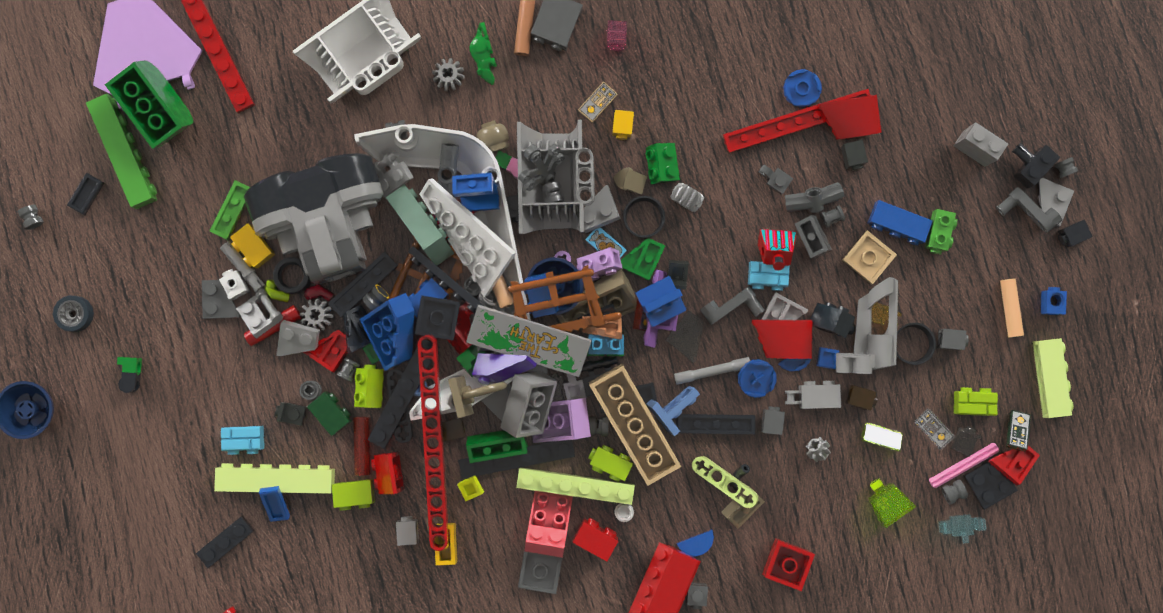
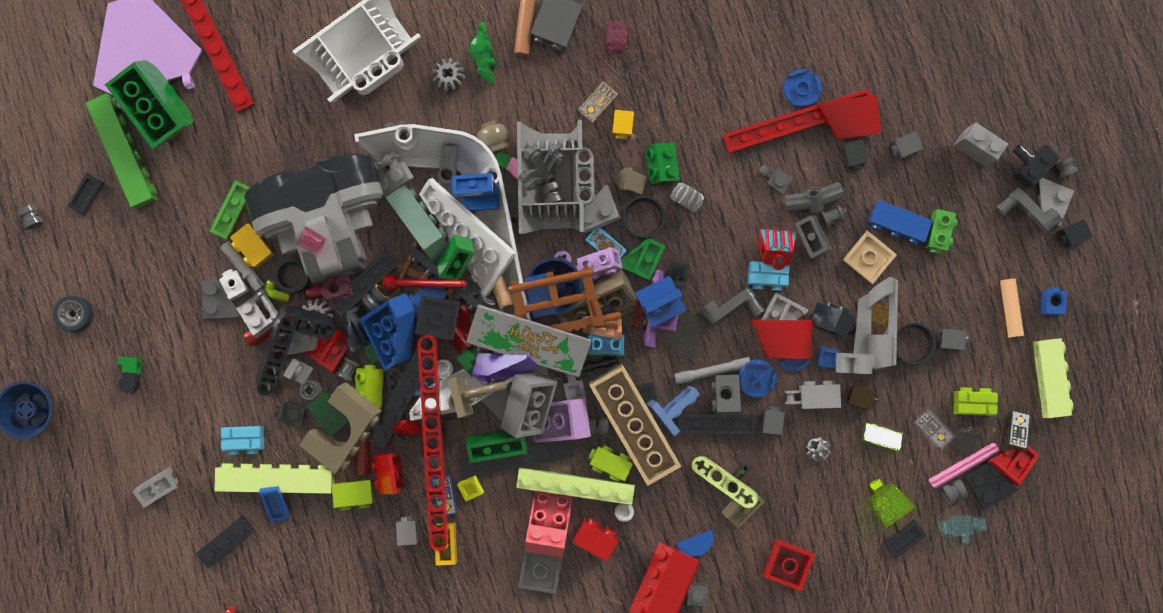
none -> light grey hinge [133,467,178,508]
none -> black beam [255,306,335,396]
none -> light grey bracket [283,358,313,384]
none -> clear pink brick [295,227,327,256]
none -> dark tan arch [299,382,382,474]
none -> clear pink brick [321,274,353,303]
none -> red piece [382,275,466,291]
none -> red slope [391,419,436,437]
none -> tile [431,475,458,515]
none -> green brick [437,234,475,280]
none -> white plate [438,360,453,379]
none -> dark grey brick [711,375,741,418]
none -> black tile [883,520,926,559]
none -> dark grey brick [891,131,924,160]

